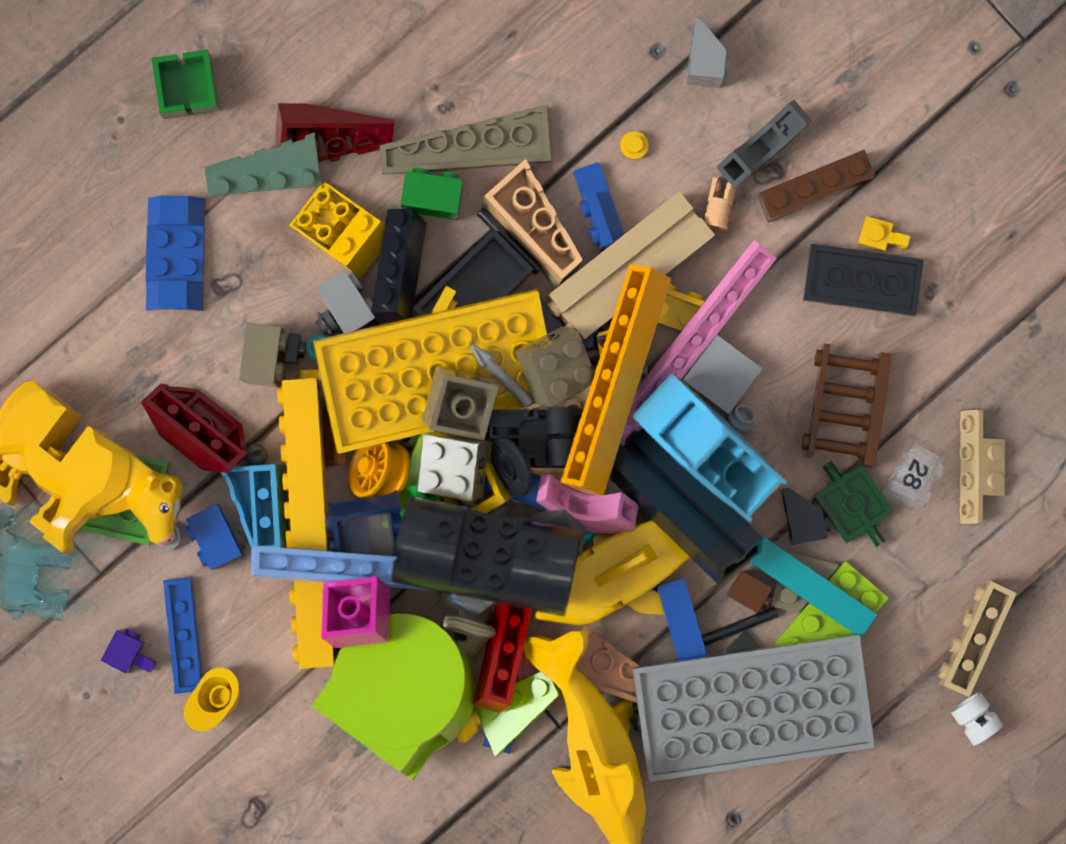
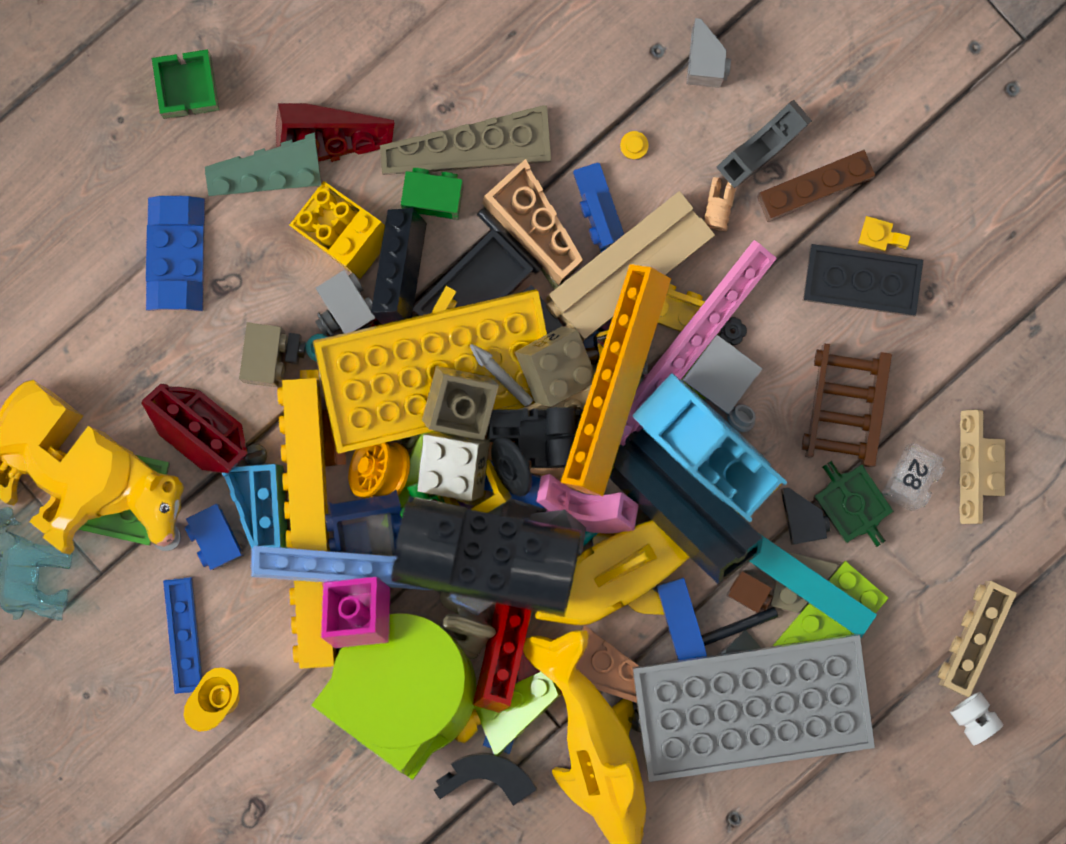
dark purple brick [100,627,157,674] -> none
none -> black arch [434,753,537,806]
none -> black plate [719,317,747,345]

